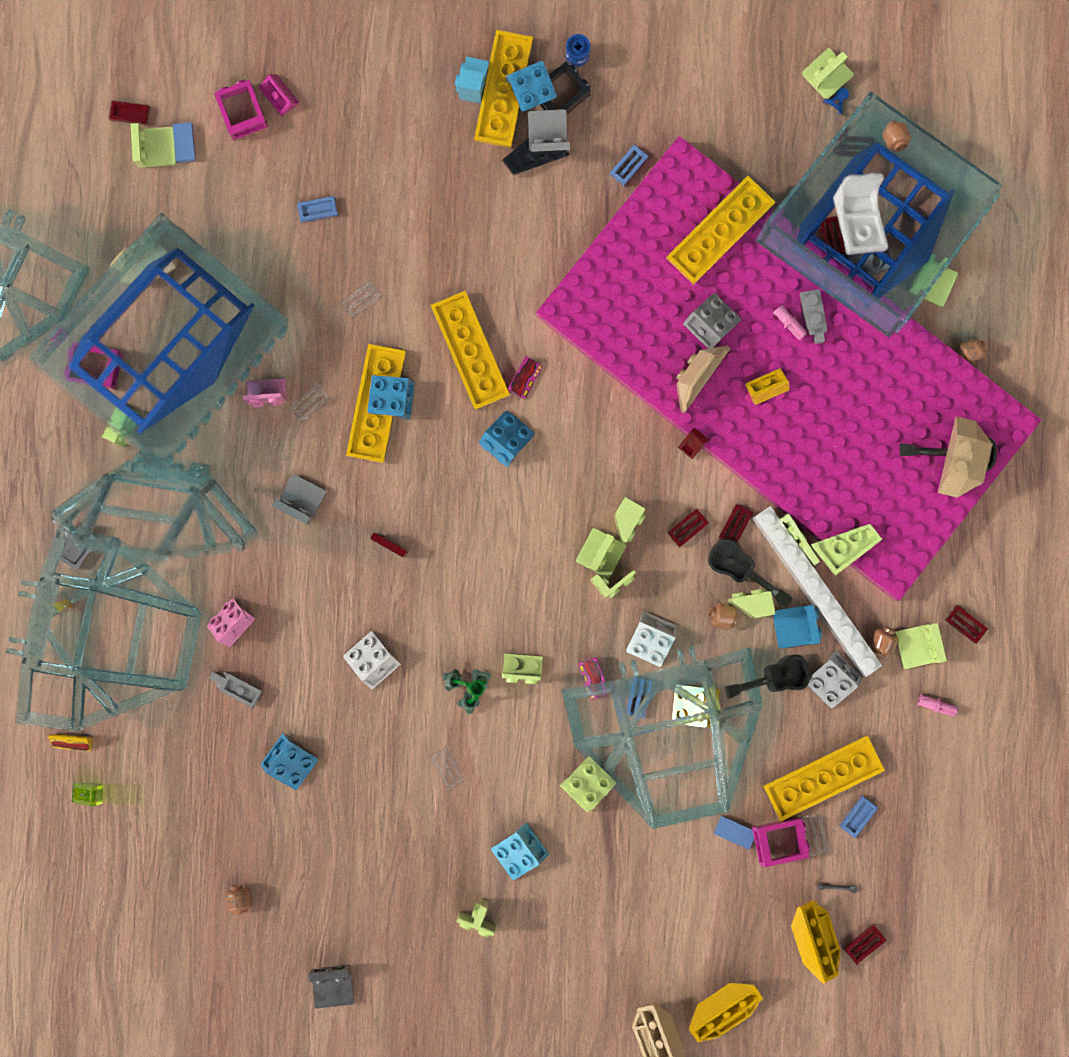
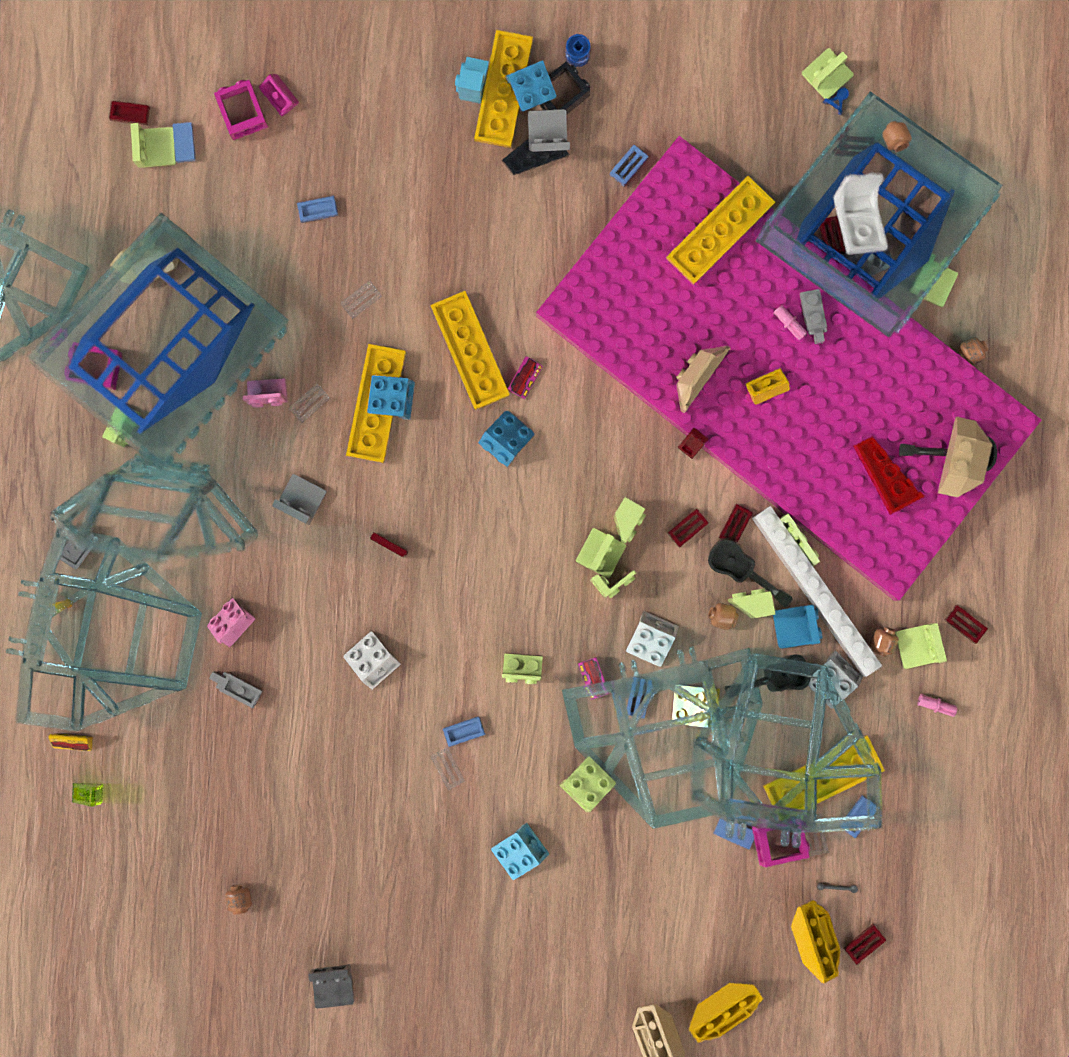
dark azure bracket [260,733,318,790] -> none
sand green plant [442,669,491,714] -> none
yellowish green bracket [457,899,496,937] -> none
light grey bracket [683,293,741,349] -> none
yellowish green wing [811,524,882,575] -> none
none -> medium blue tile [443,716,485,747]
none -> clear light blue windscreen [691,653,882,848]
none -> red wing [853,436,925,515]

